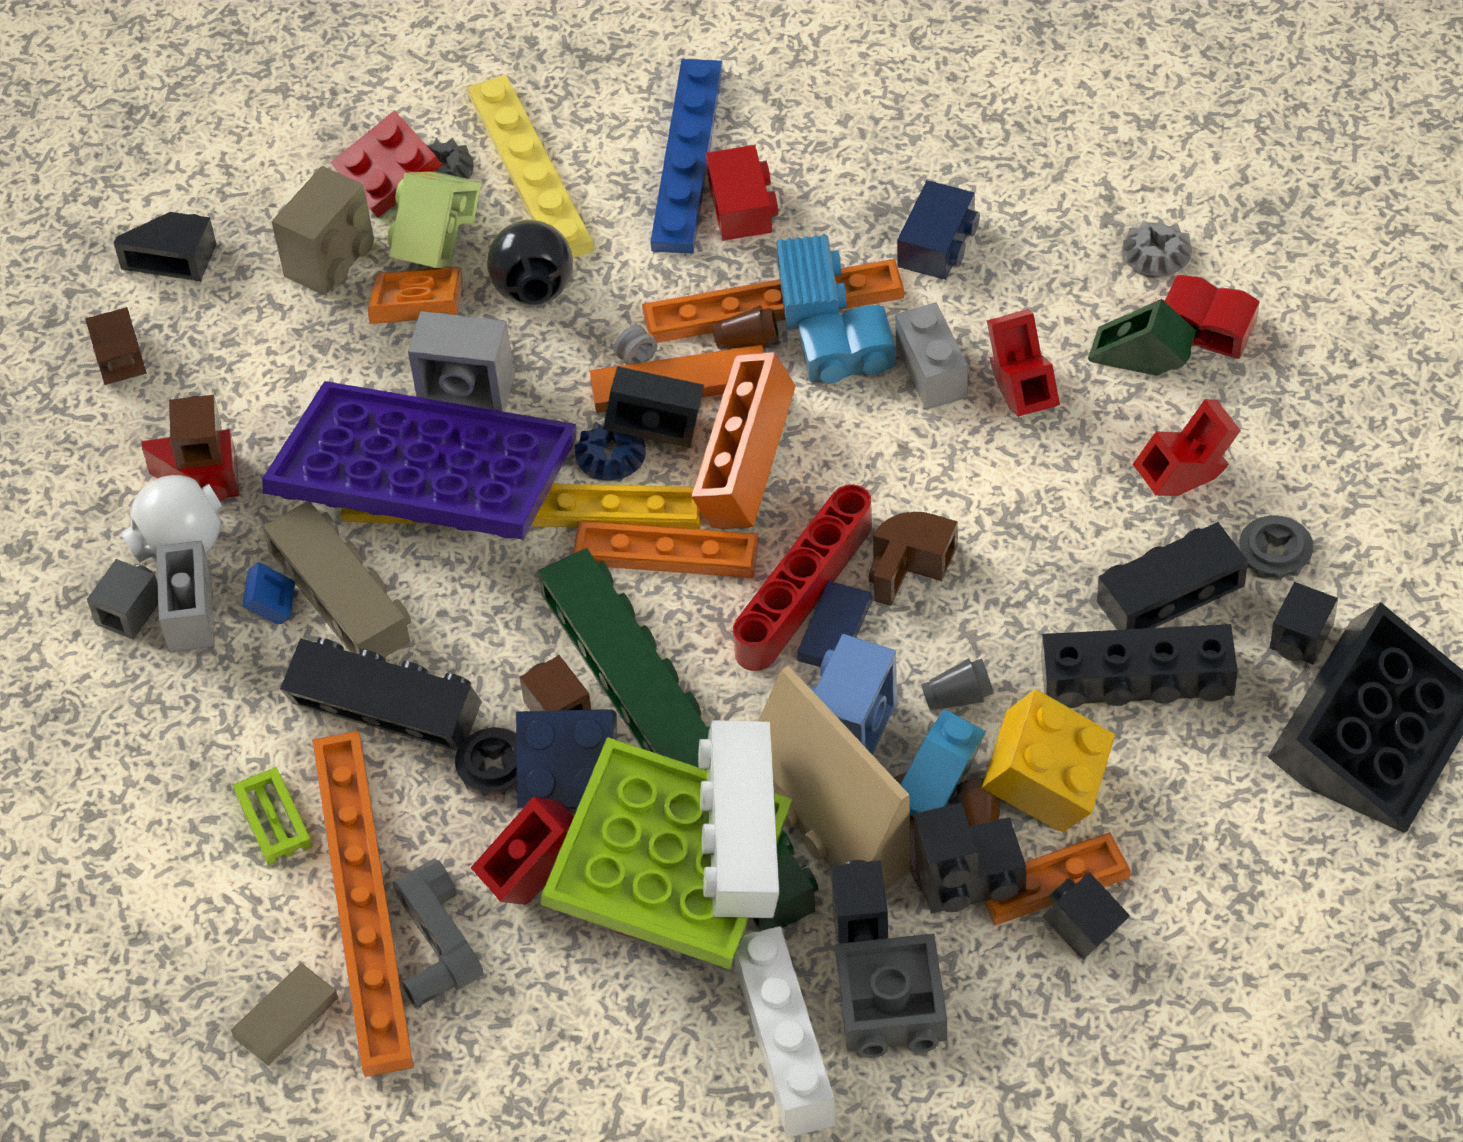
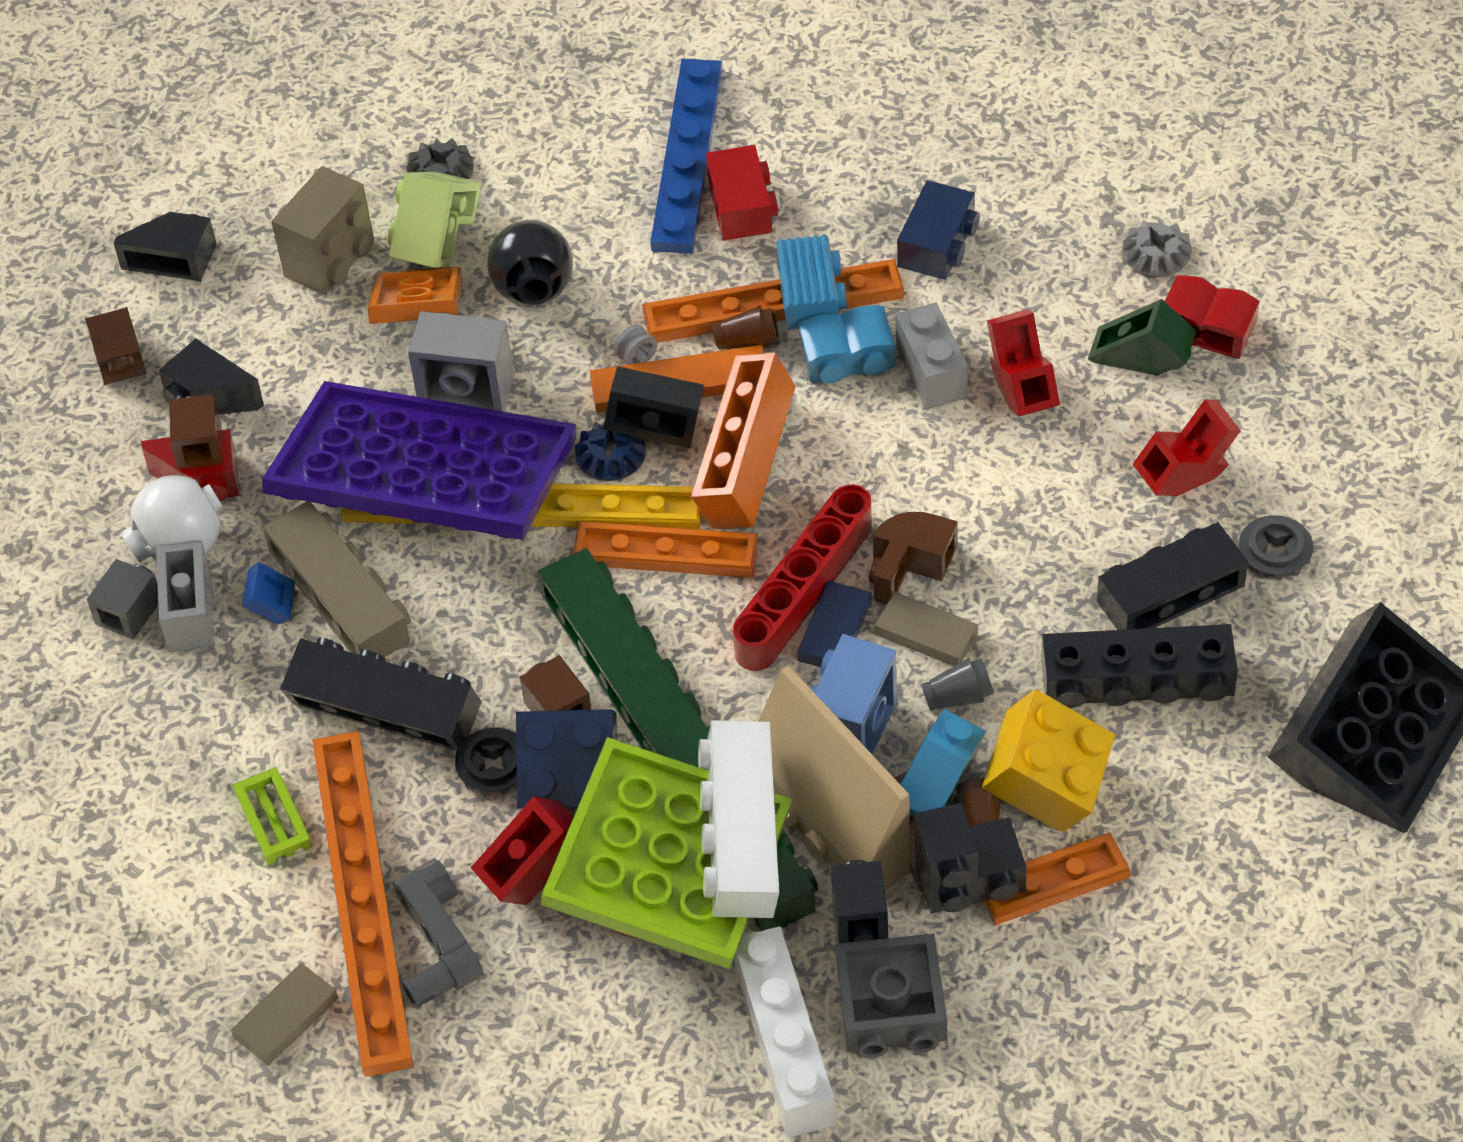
plate [330,110,442,218] -> none
light yellow plate [468,75,594,258] -> none
black brick [1042,872,1130,960] -> none
black brick [1270,582,1338,665] -> none
none -> black slope [159,338,264,415]
none -> dark tan tile [874,592,978,666]

